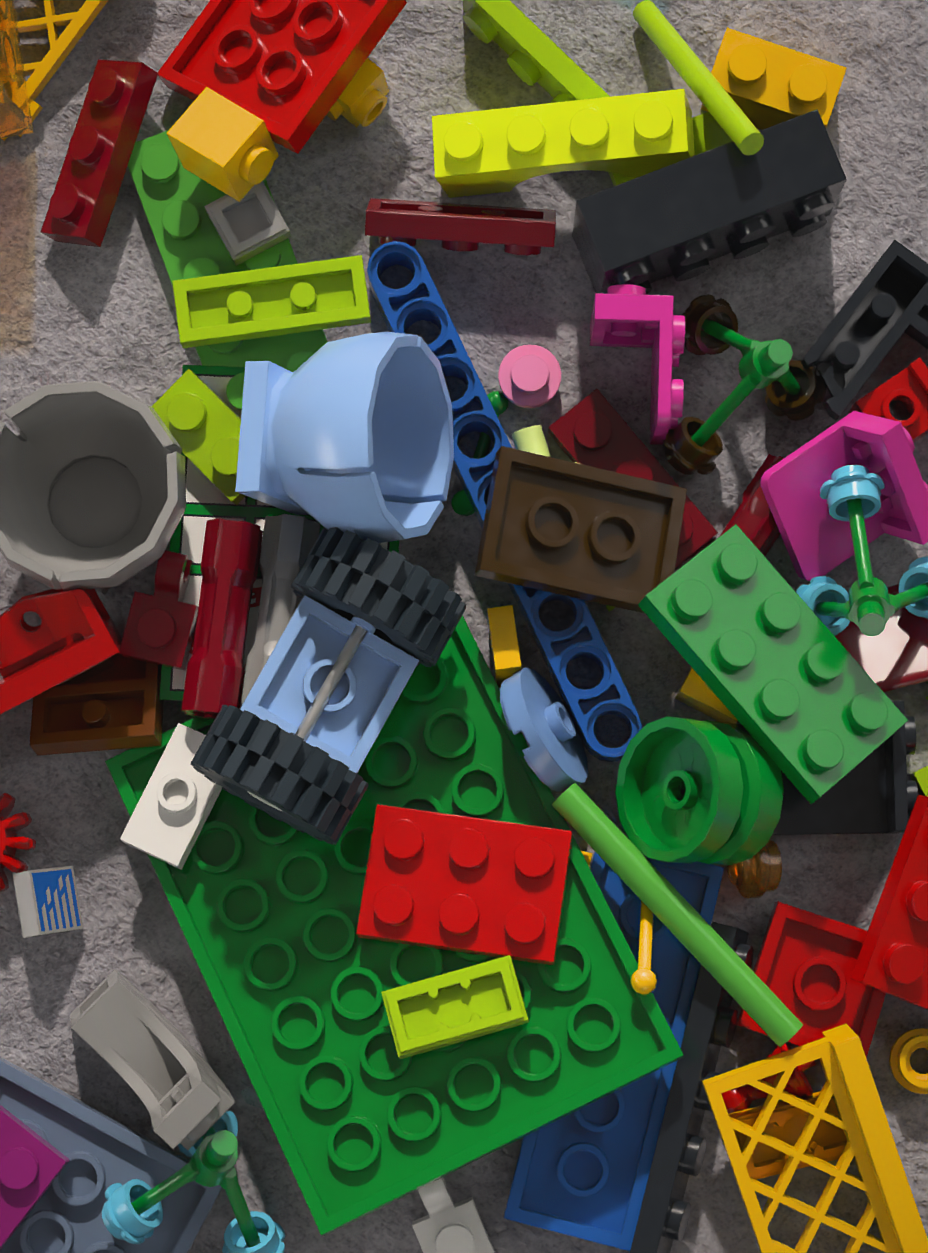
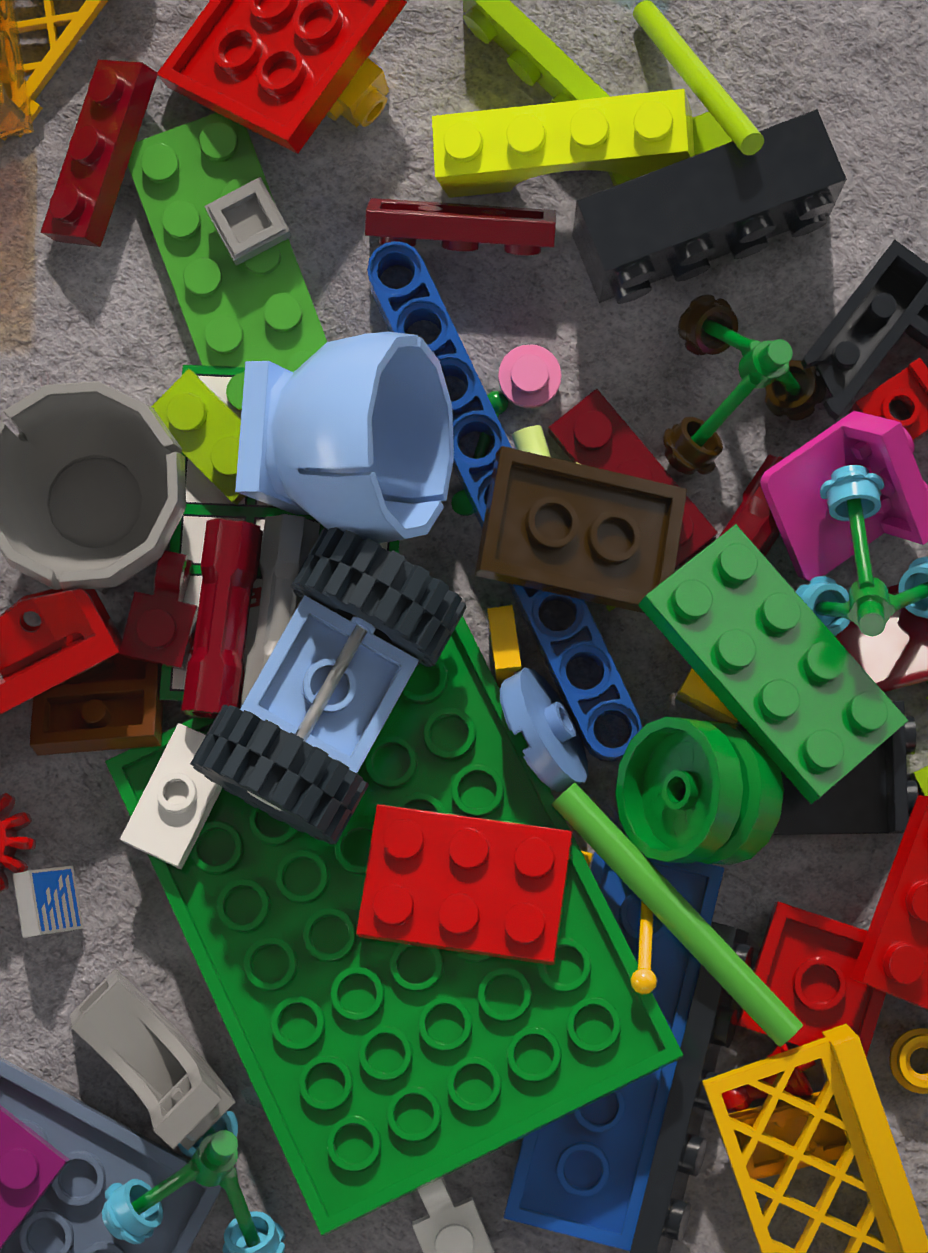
yellow brick [167,87,279,202] -> none
lime plate [172,255,371,348] -> none
lime plate [381,955,529,1059] -> none
dark pink bracket [590,284,685,445] -> none
yellow brick [701,28,847,130] -> none
clear orange plate [727,840,782,898] -> none

